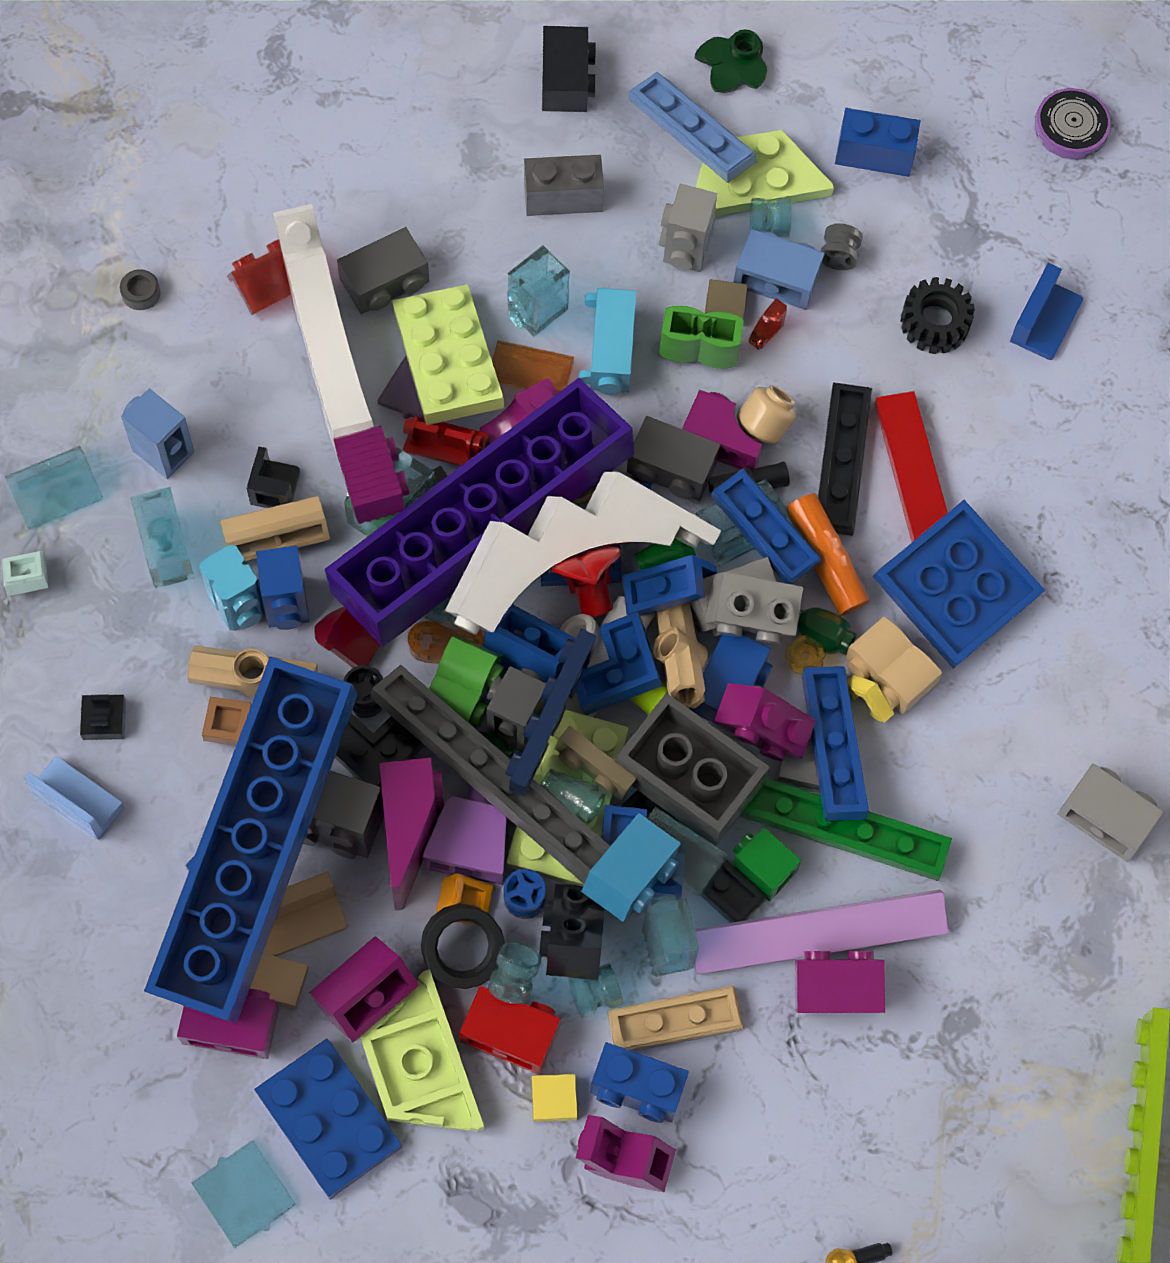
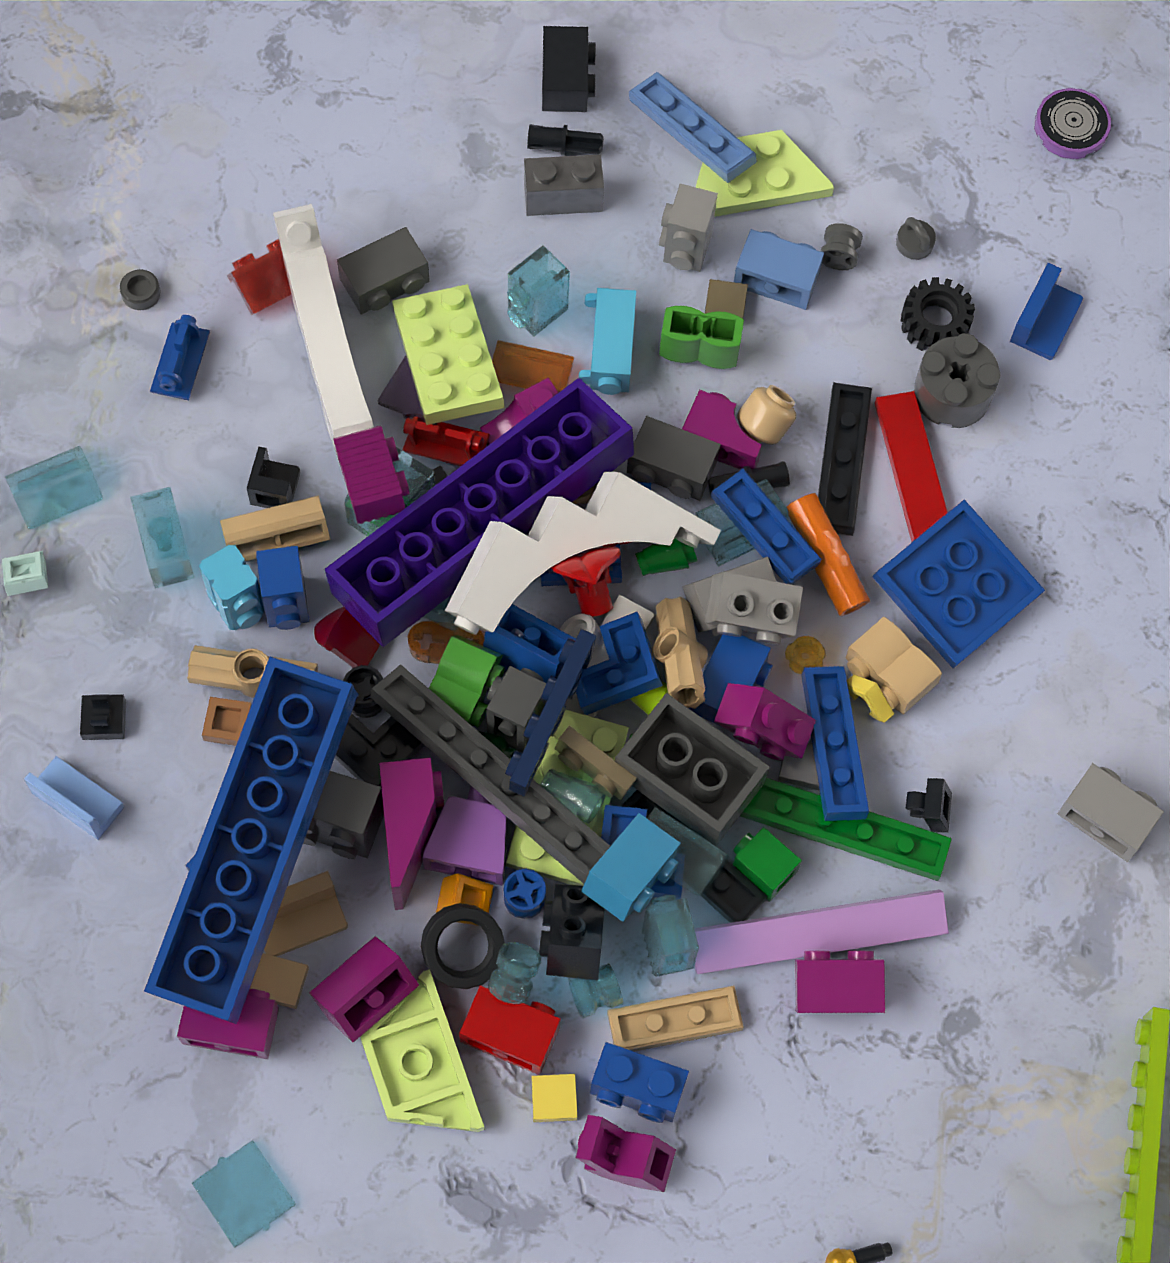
medium blue brick [121,388,195,479] -> none
blue plate [254,1038,402,1200] -> none
blue panel [623,555,717,616] -> none
dark green plate [694,29,767,93] -> none
clear red tile [748,298,787,350] -> none
clear light blue wheel [750,198,791,237] -> none
dark green plant [797,607,857,655] -> none
blue brick [835,108,921,177] -> none
none -> blue hinge [150,315,210,401]
none -> black axle [527,124,604,156]
none -> dark grey tile [896,217,936,260]
none -> black tile [905,778,952,832]
none -> dark grey brick [914,333,1000,428]

